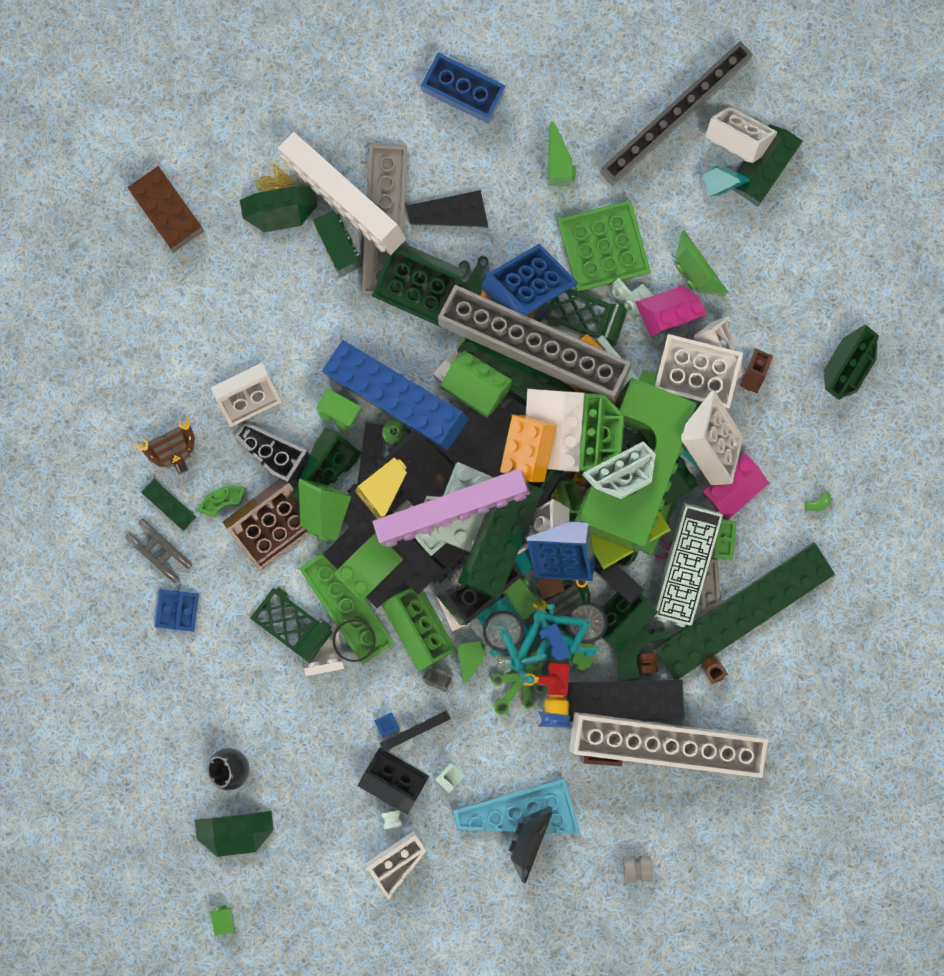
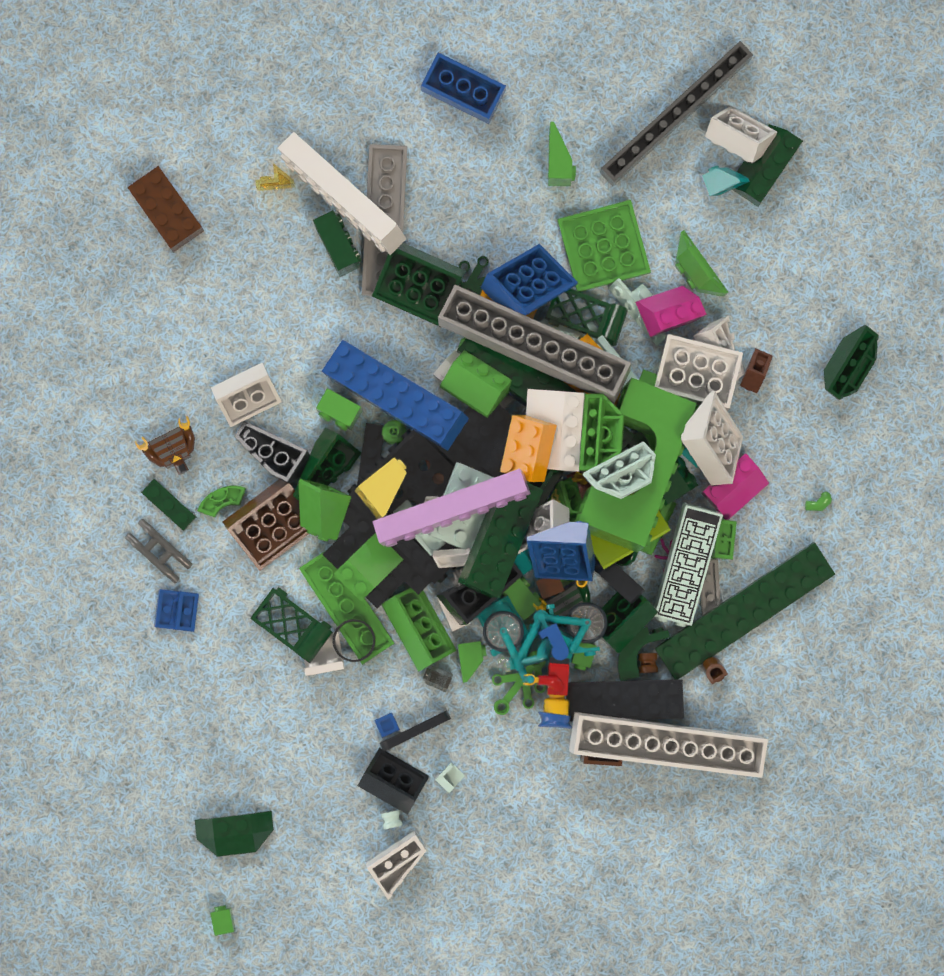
black wheel [207,748,250,791] -> none
dark green wedge [240,186,318,233] -> none
black wing [406,190,488,228] -> none
medium azure wing [453,778,581,835] -> none
black wedge [508,806,553,884] -> none
light grey wheel [623,856,653,883] -> none
none -> white tile [433,548,471,568]

